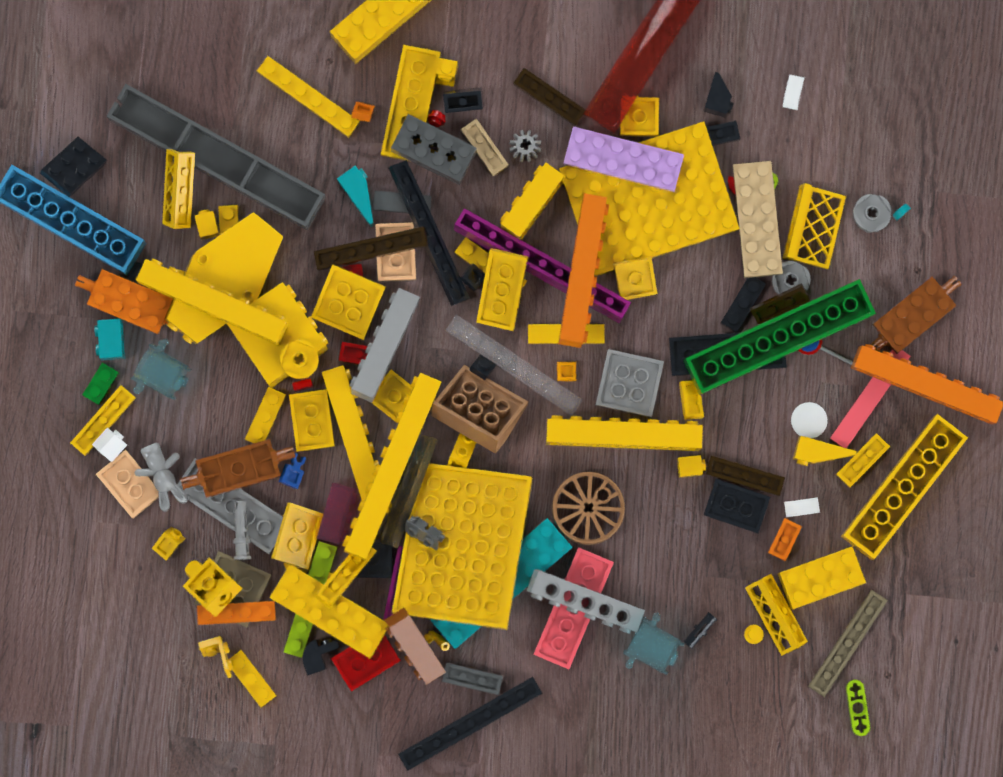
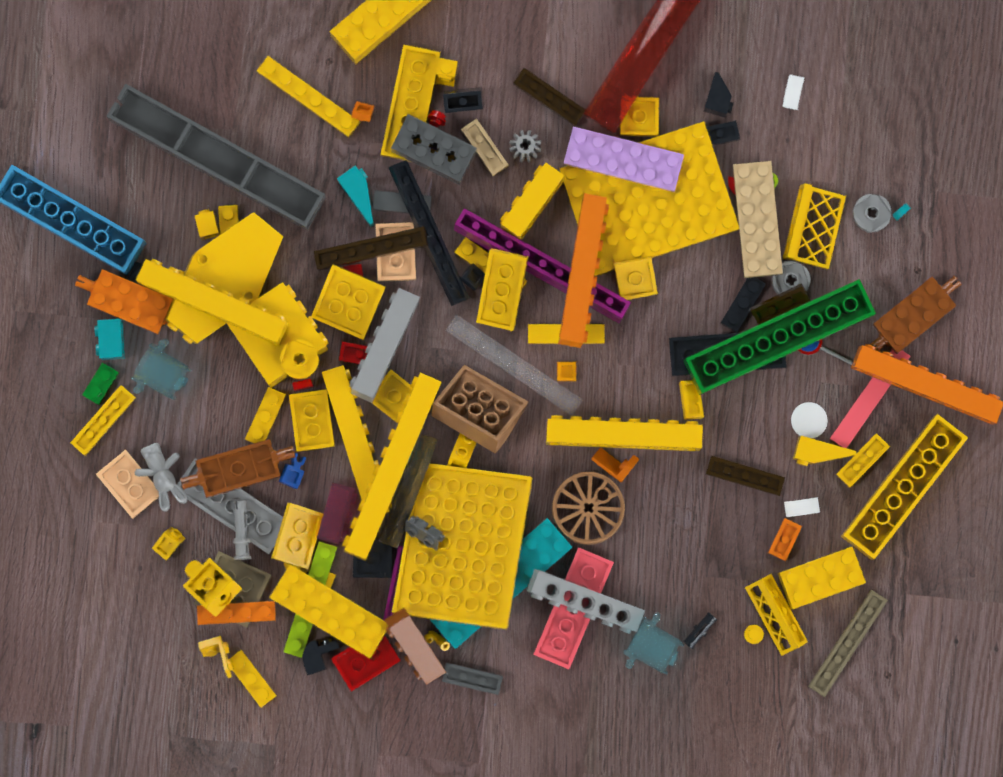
black plate [40,137,107,197] -> none
white brick [92,427,127,462] -> none
yellow fence [162,149,195,229] -> none
yellow tile [315,547,377,608] -> none
black plate [398,677,543,771] -> none
black plate [469,354,496,380] -> none
light grey plate [595,349,664,418] -> none
yellow brick [677,455,706,478] -> none
black plate [703,479,771,534] -> none
lime beam [846,680,870,736] -> none
none -> orange bracket [591,448,639,482]

